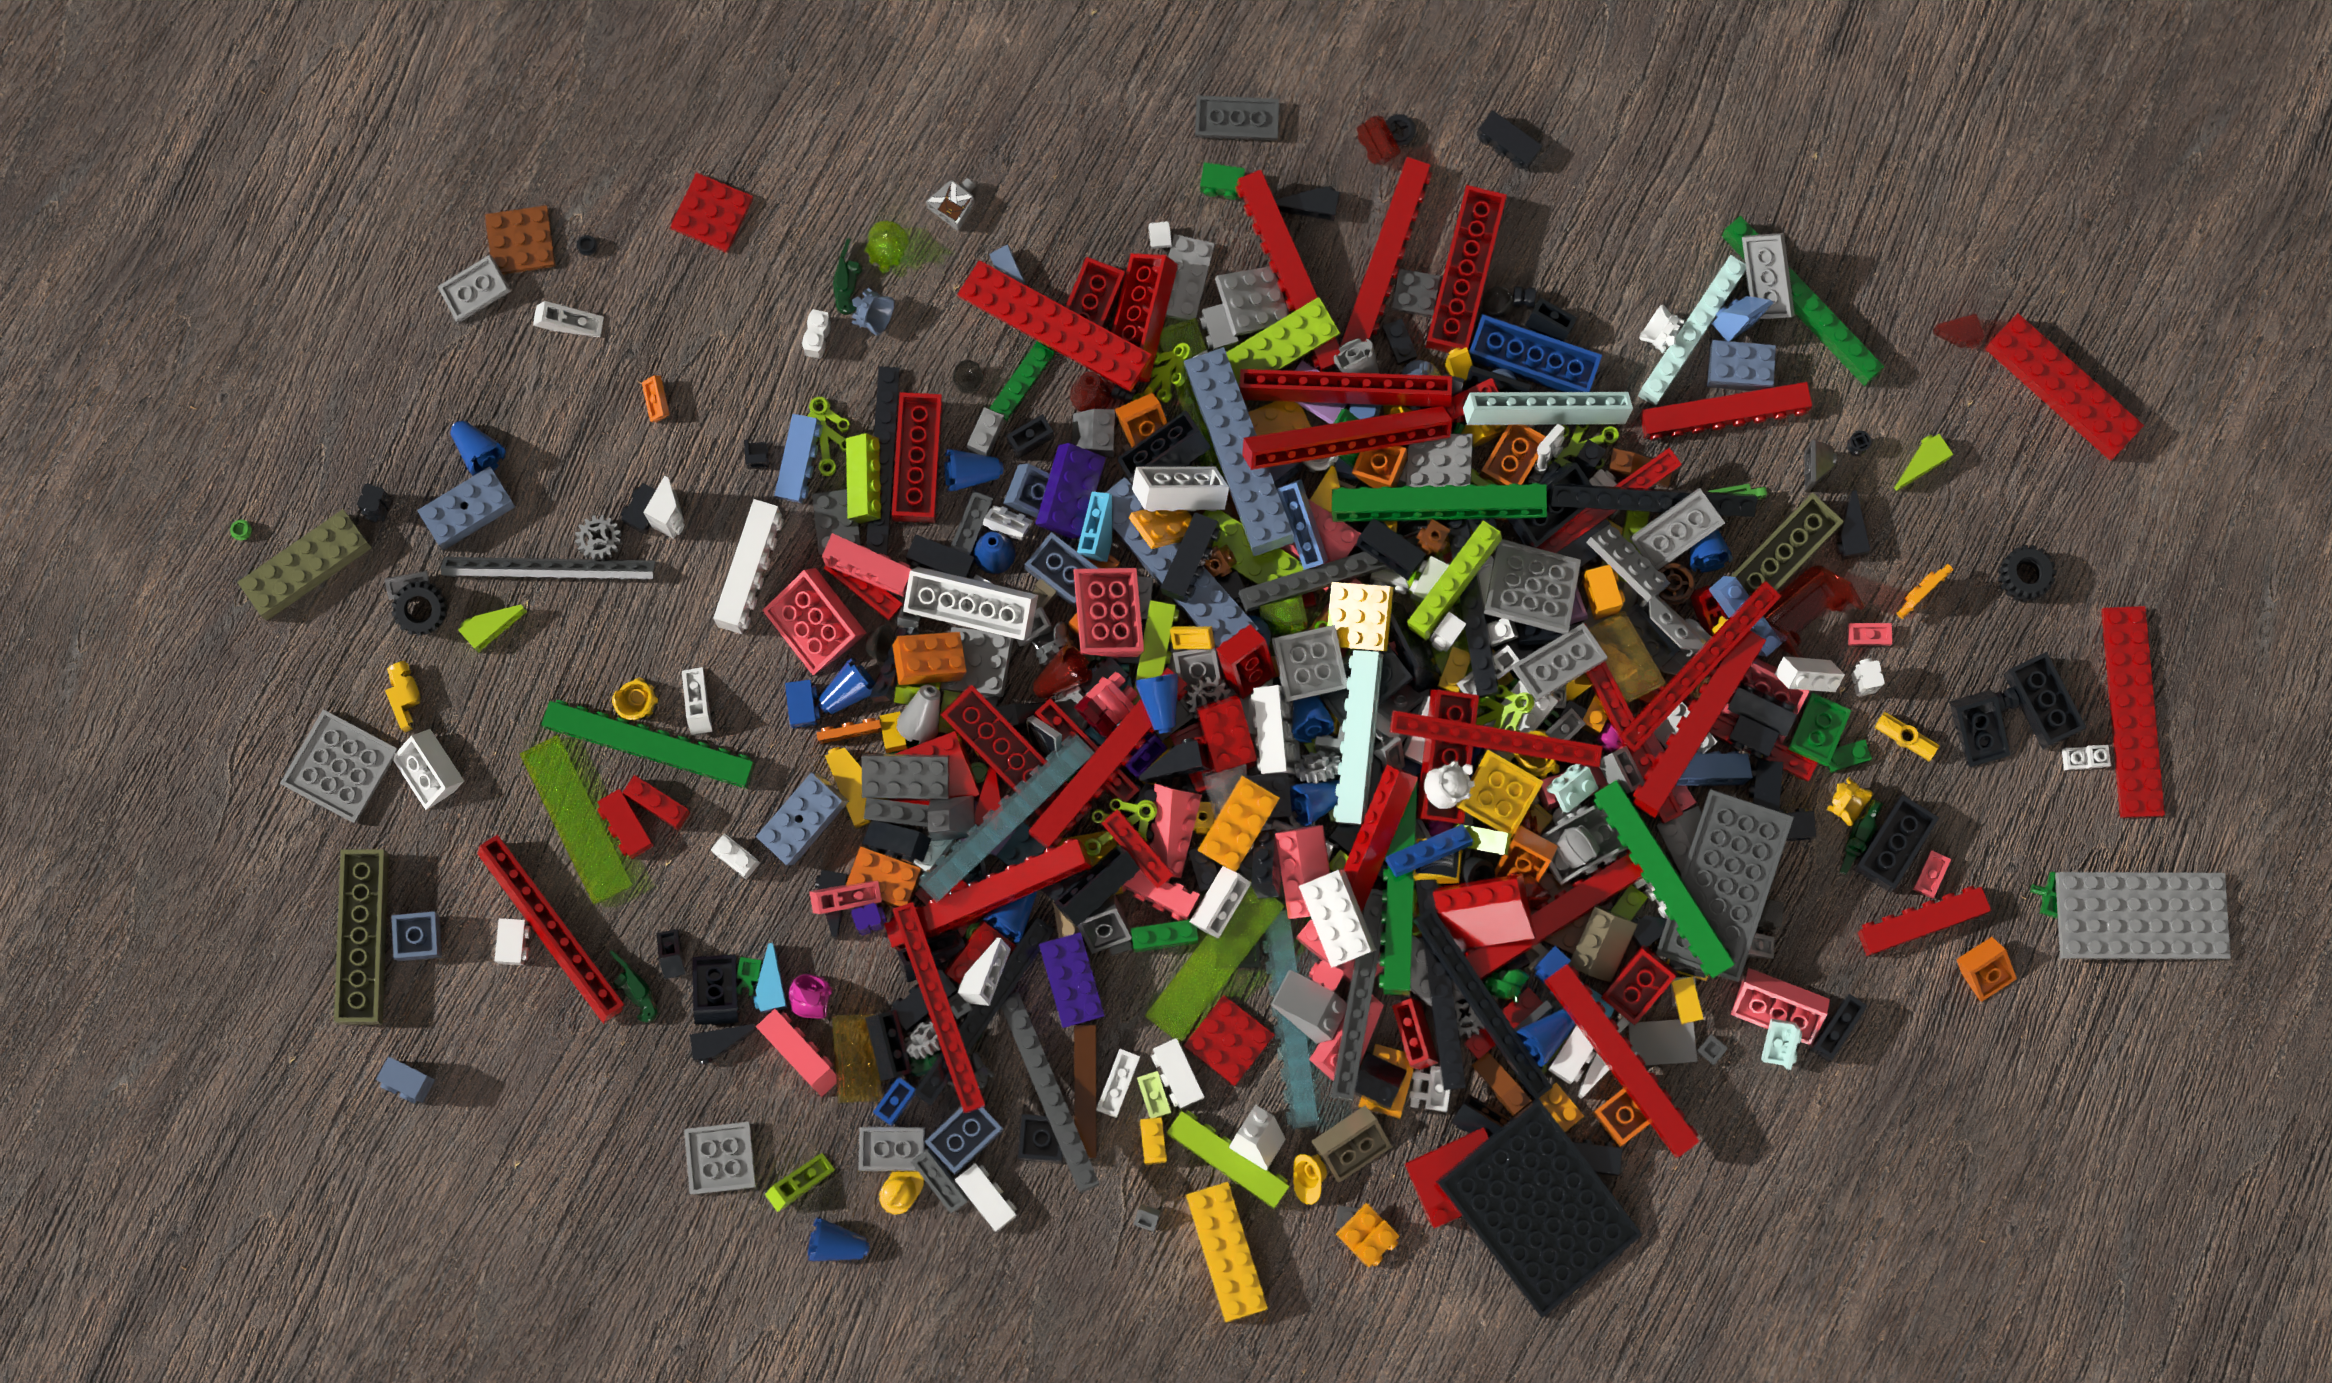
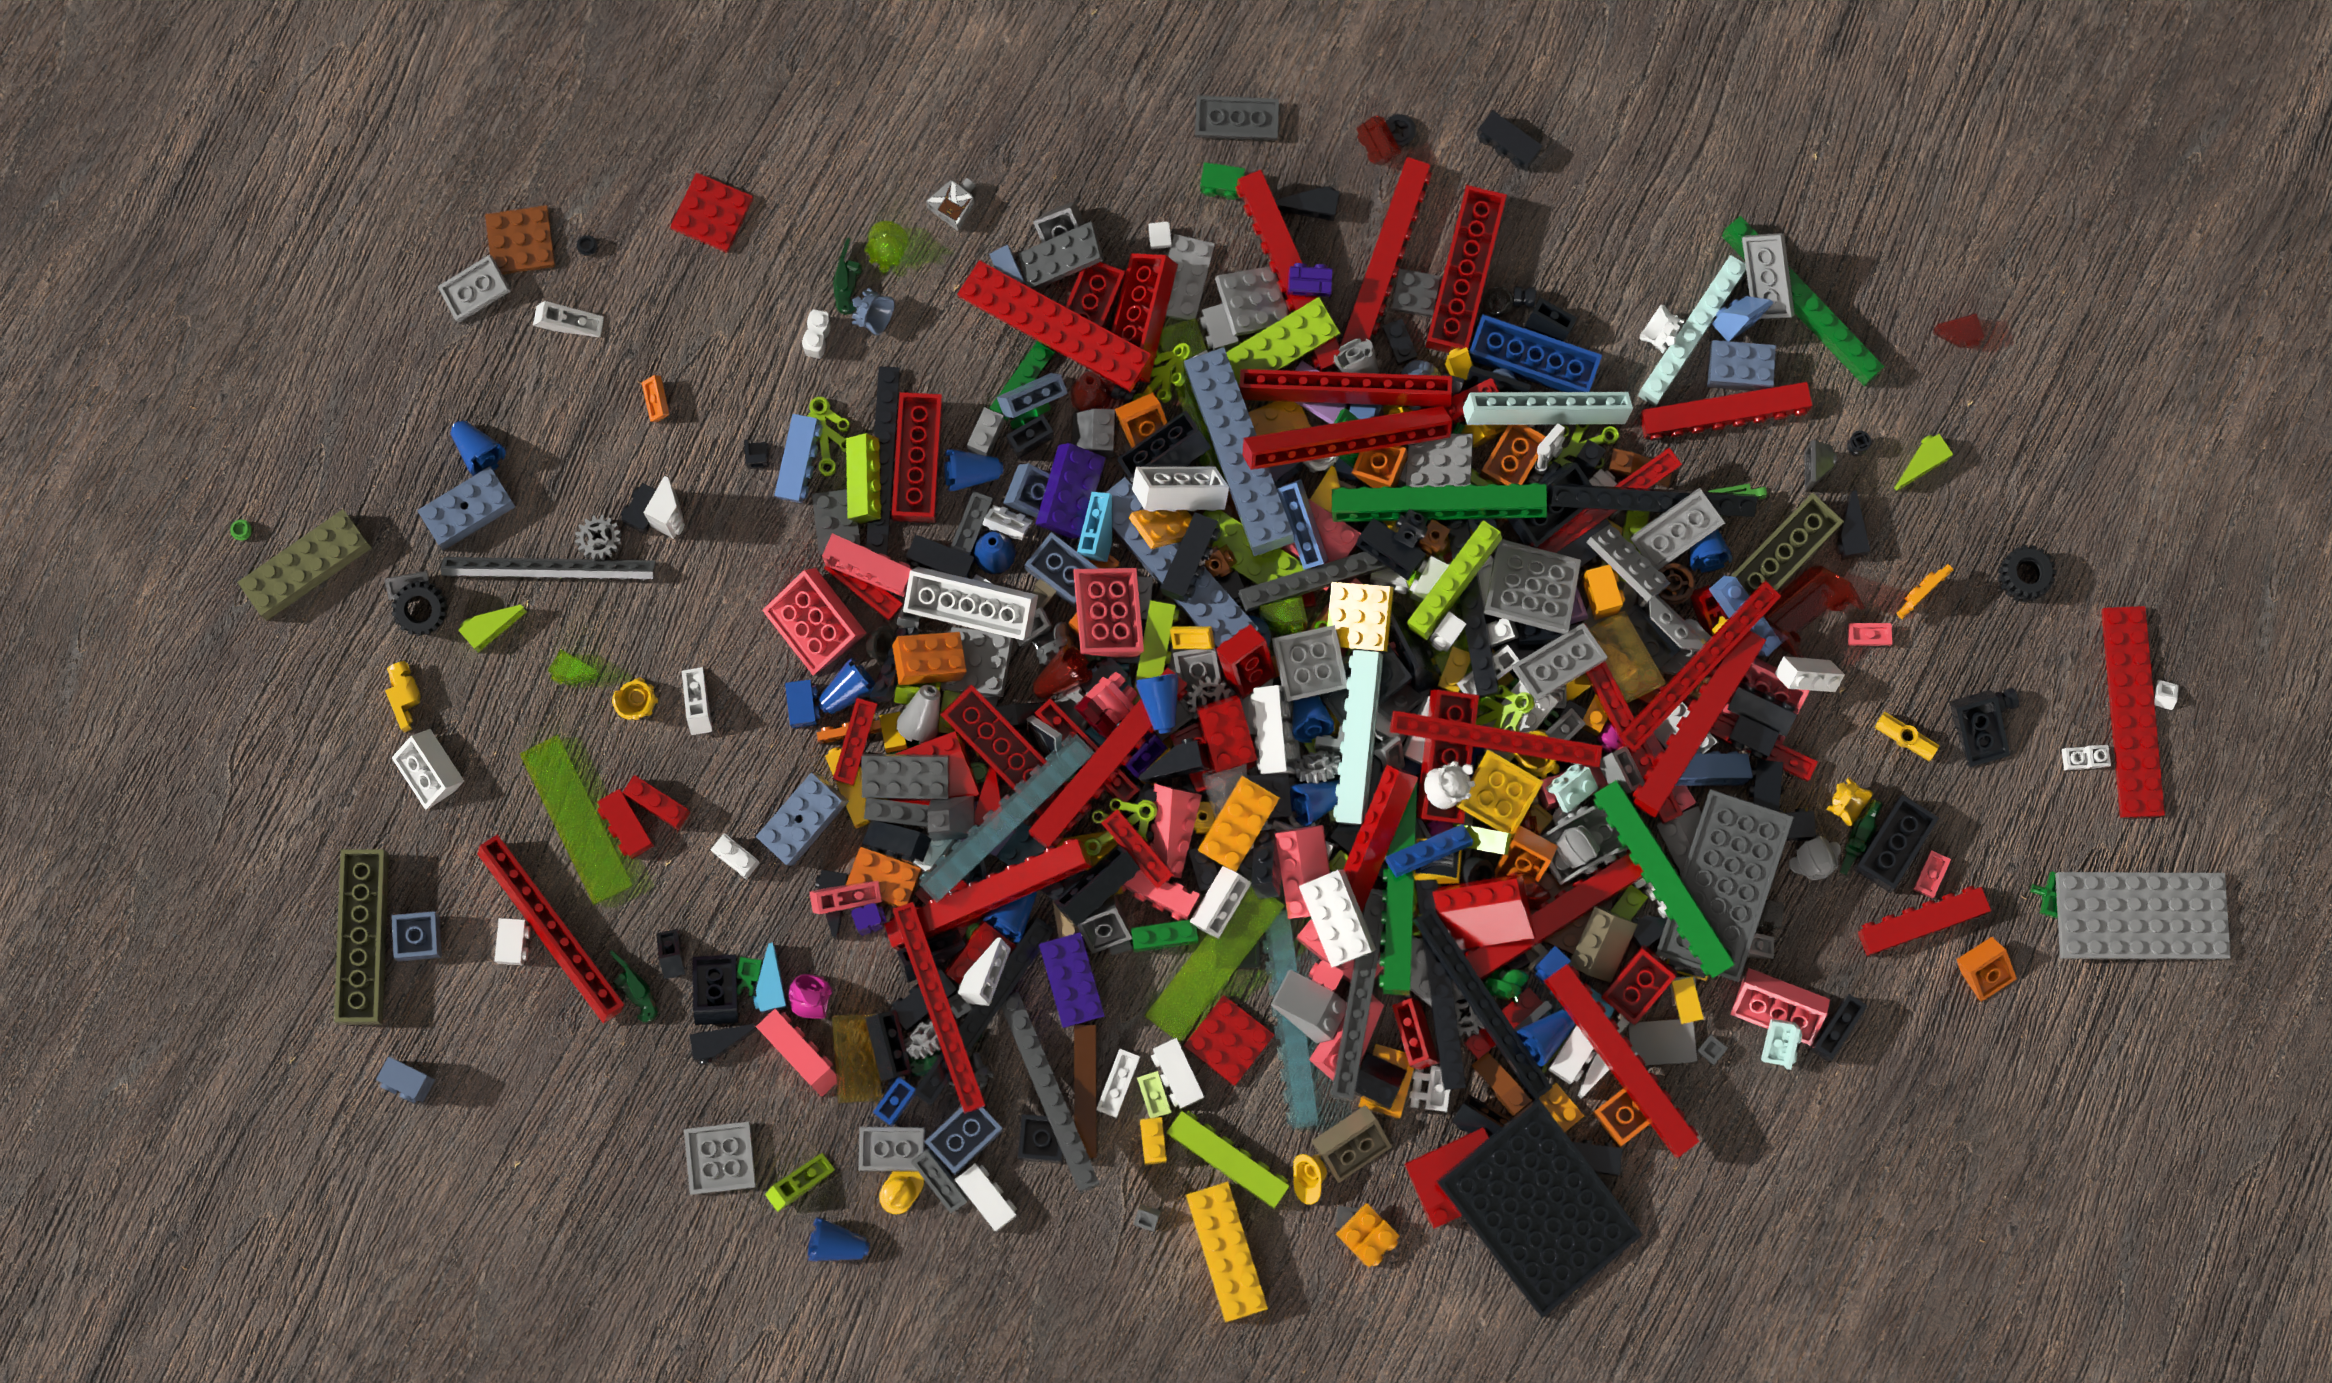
light grey plate [280,709,398,824] -> none
black brick [357,483,393,523] -> none
green brick [541,700,755,789] -> none
white brick [713,499,784,634] -> none
clear smoke hair [952,359,984,394] -> none
white slope [1229,1104,1286,1170] -> none
green plate [1788,693,1852,767] -> none
green plate [1828,739,1872,773] -> none
white brick [1851,658,1885,697] -> none
red brick [1985,313,2144,461] -> none
black brick [2003,652,2087,750] -> none
none -> clear neon green slope [547,650,600,686]
none -> red plate [833,698,878,786]
none -> sand blue brick [997,373,1068,418]
none -> green slope [1010,402,1051,429]
none -> dark grey plate [1018,222,1104,290]
none -> flat silver slope [1033,201,1084,243]
none -> dark purple brick [1288,263,1332,297]
none -> black brick [1394,509,1428,548]
none -> light grey piece [1788,836,1841,880]
none -> white slope [2154,680,2179,710]

